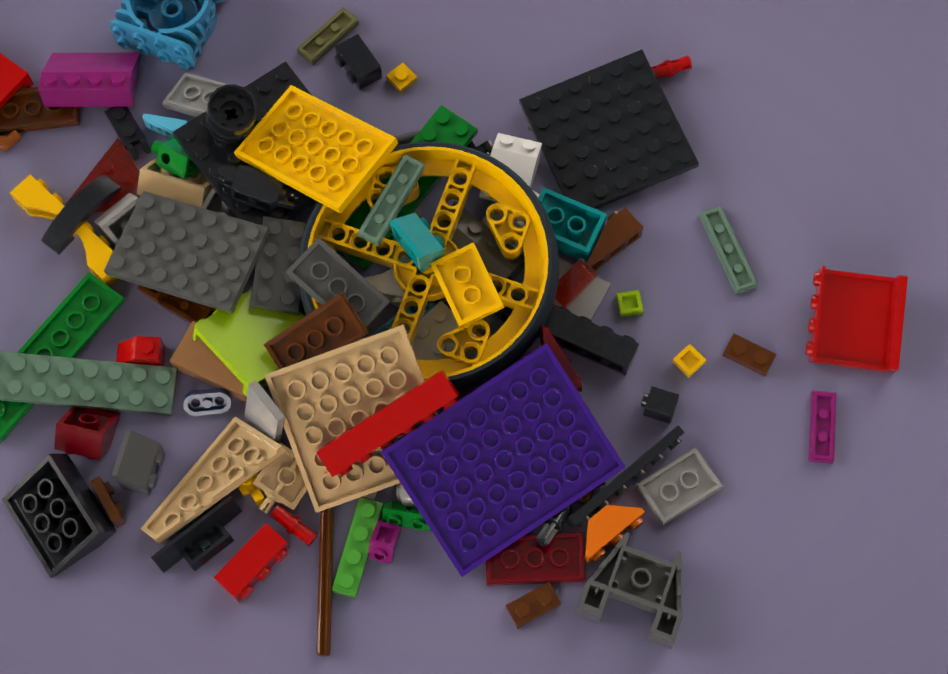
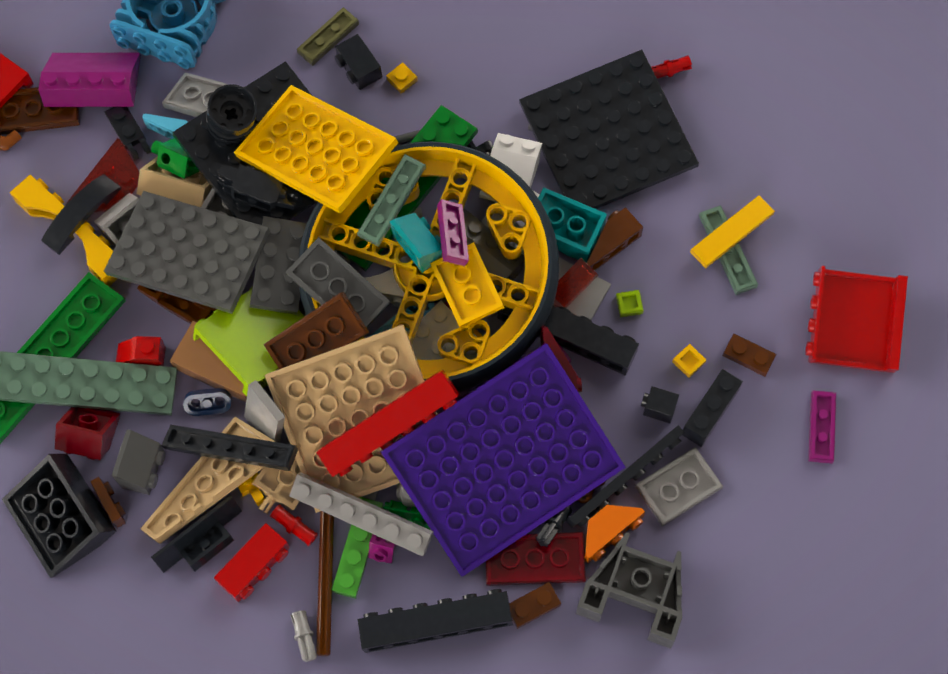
none -> black tile [161,424,298,471]
none -> light grey plate [290,472,433,556]
none -> light grey axle [290,610,317,662]
none -> black brick [357,589,513,653]
none -> magenta plate [437,199,469,266]
none -> black brick [682,369,743,447]
none -> yellow tile [690,195,775,269]

